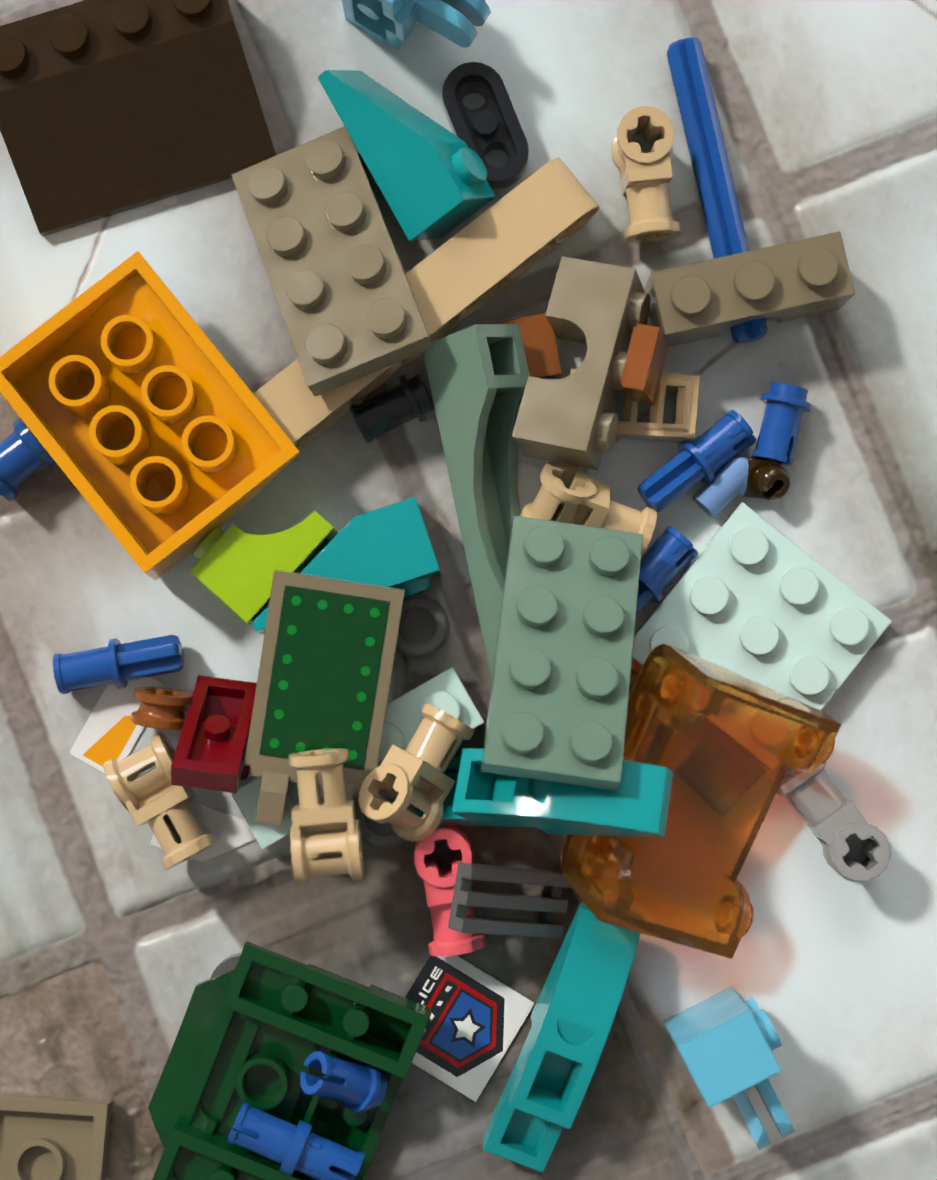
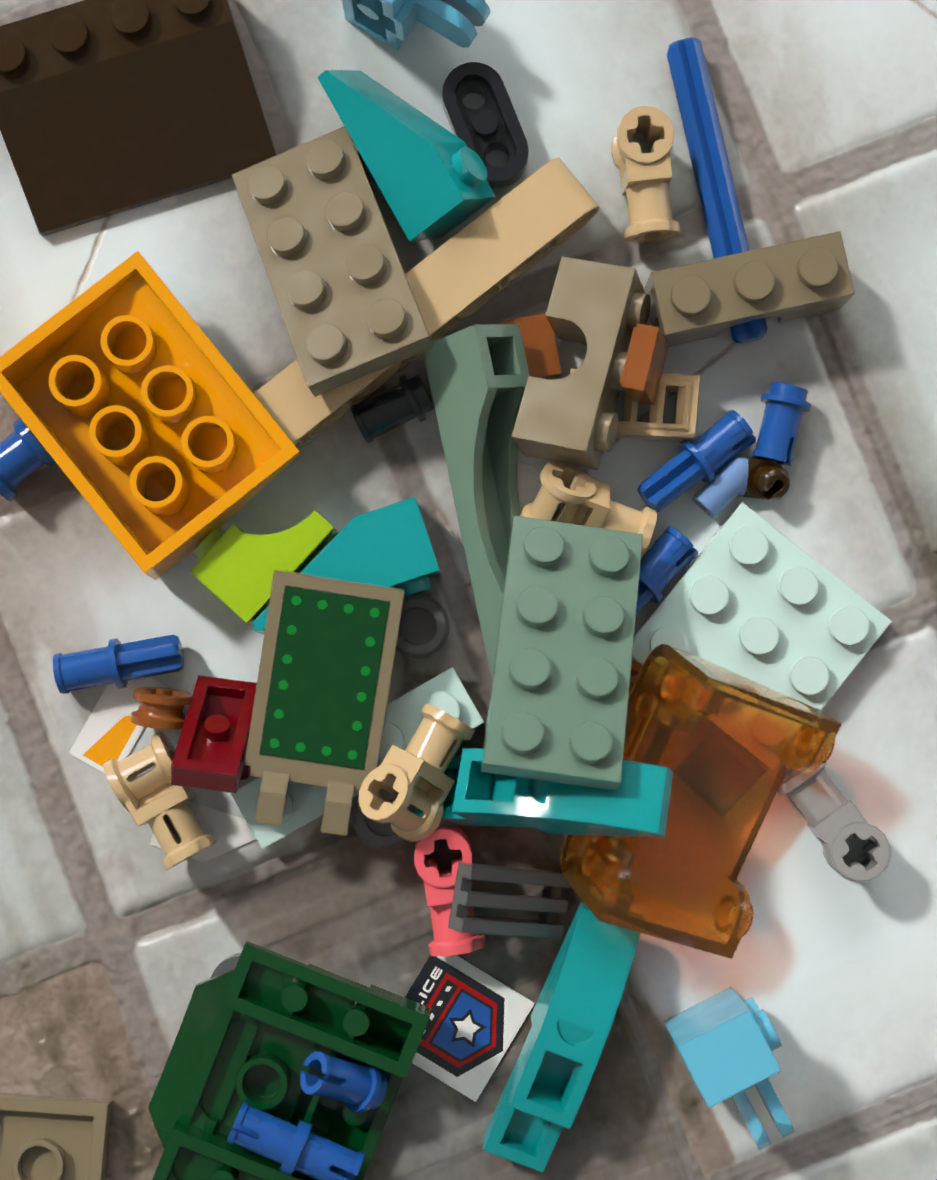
tan connector [288,748,364,885] -> none

